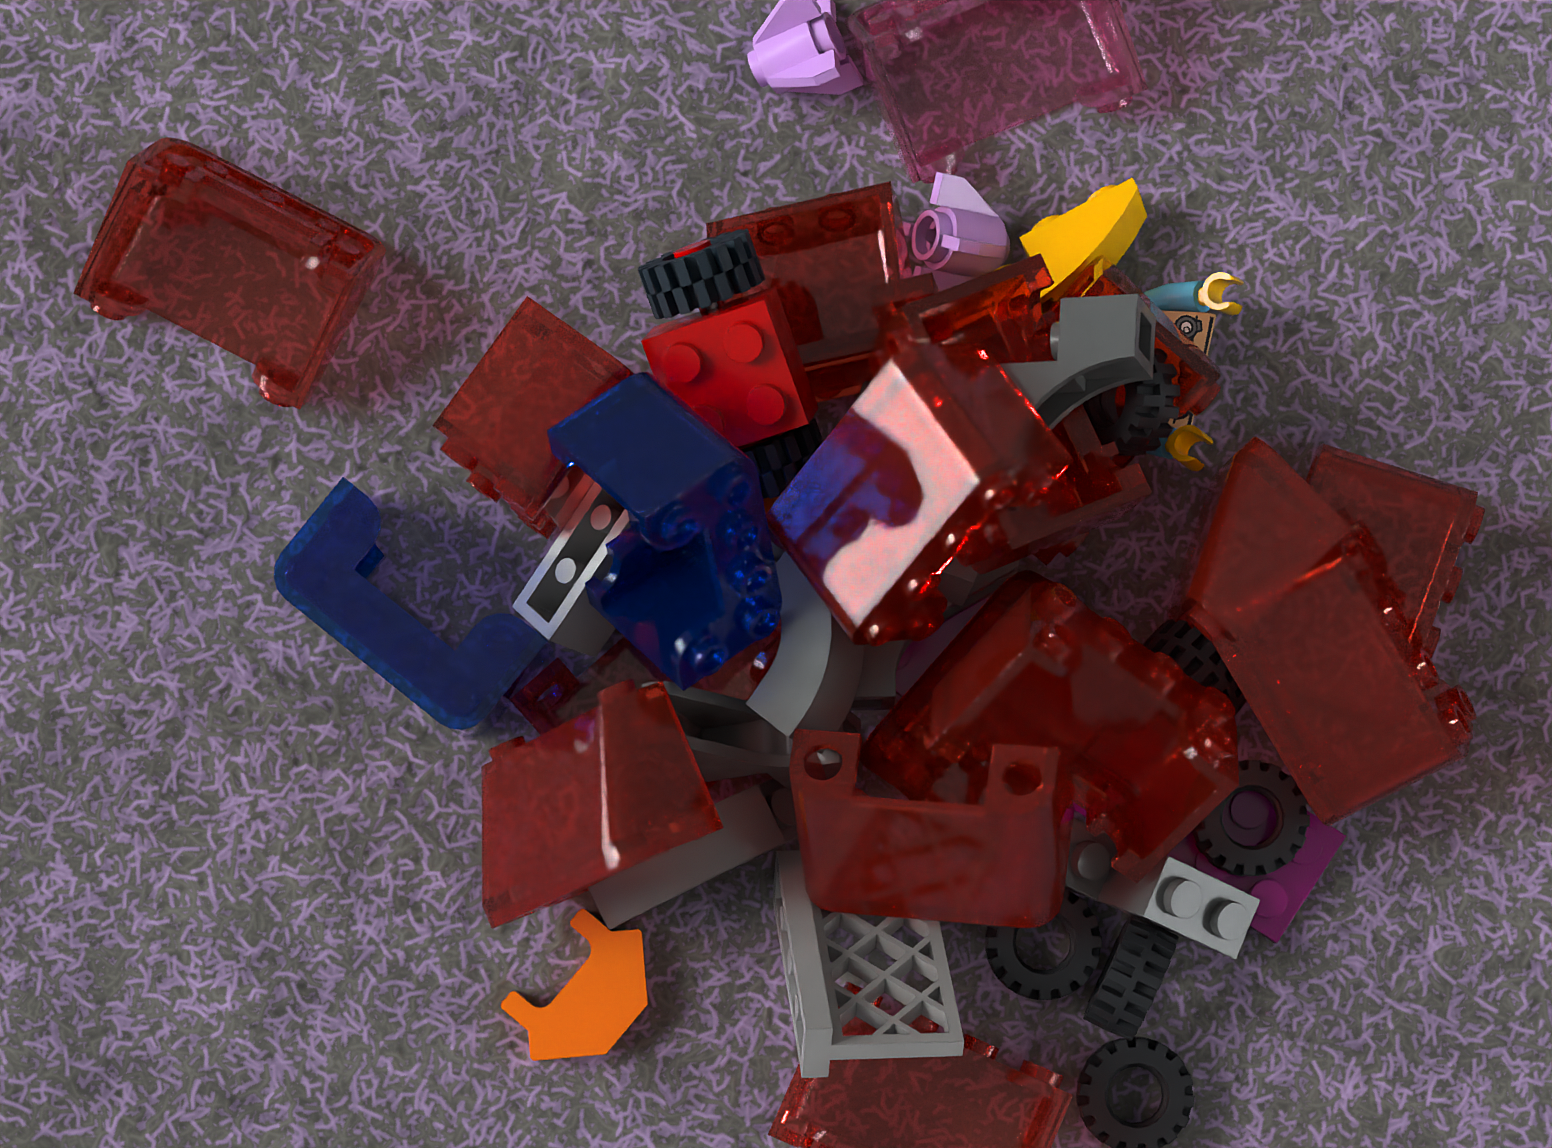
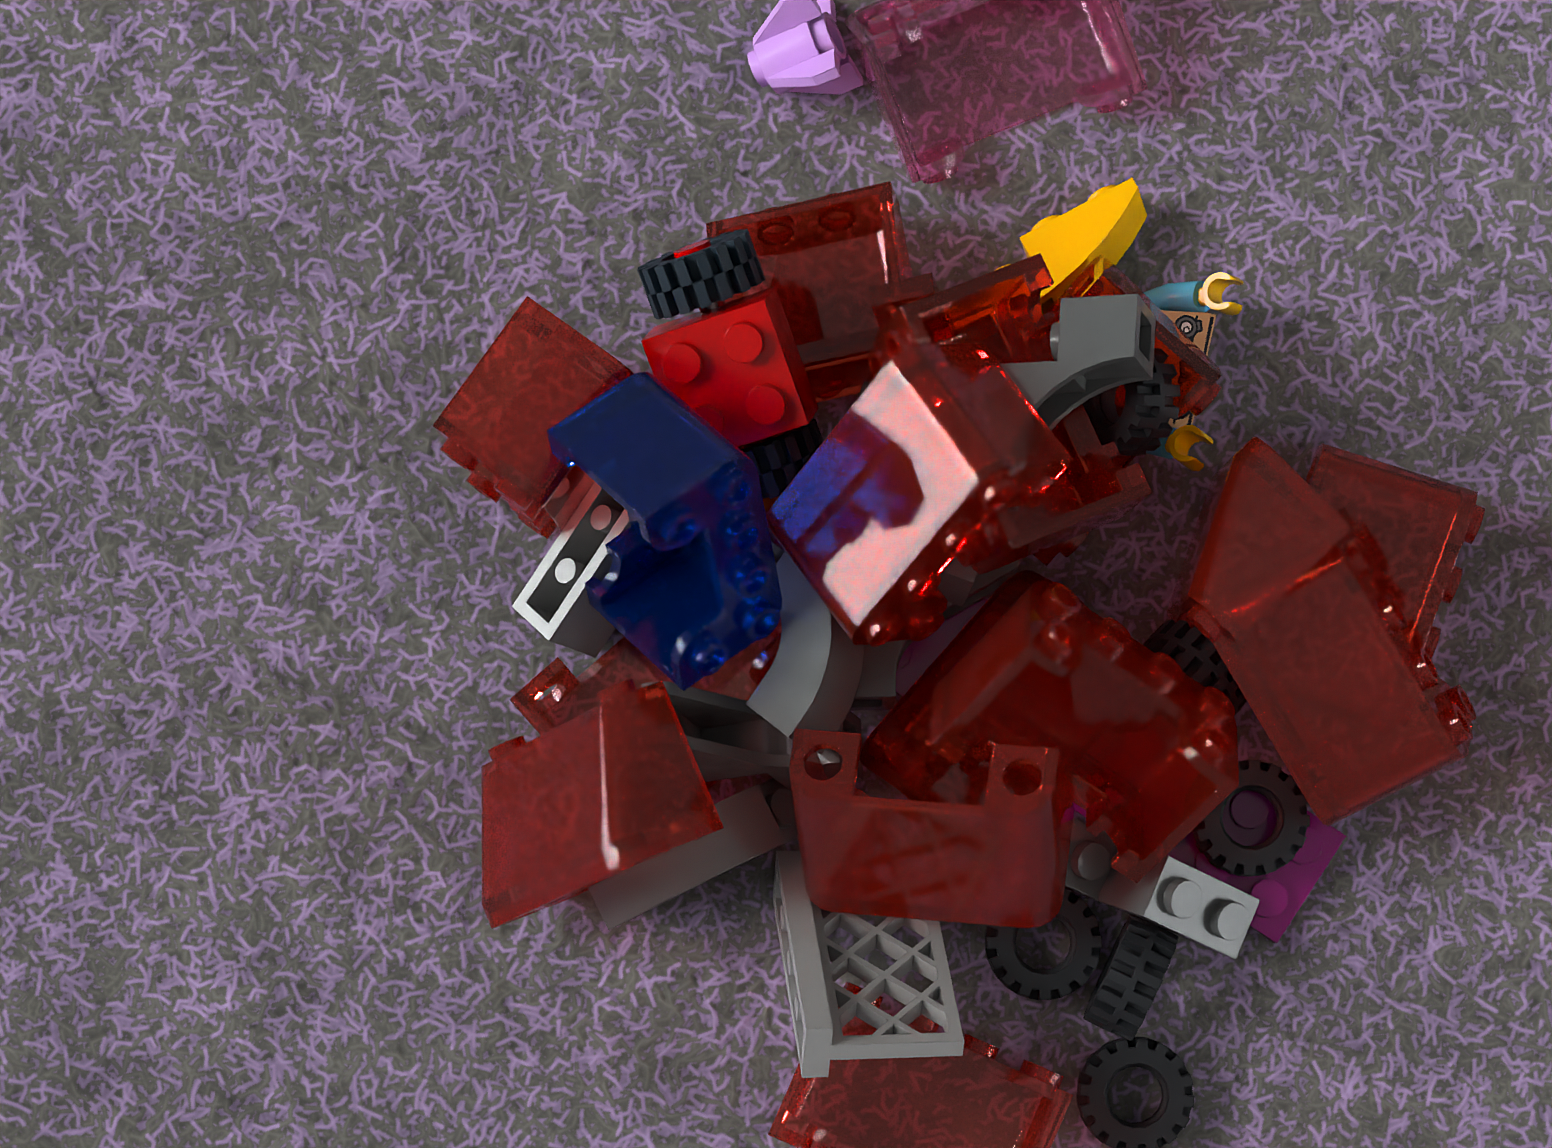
clear red windscreen [73,137,386,410] -> none
clear blue windscreen [274,477,554,737] -> none
orange piece [501,909,648,1061] -> none
lavender brick [892,172,1010,302] -> none

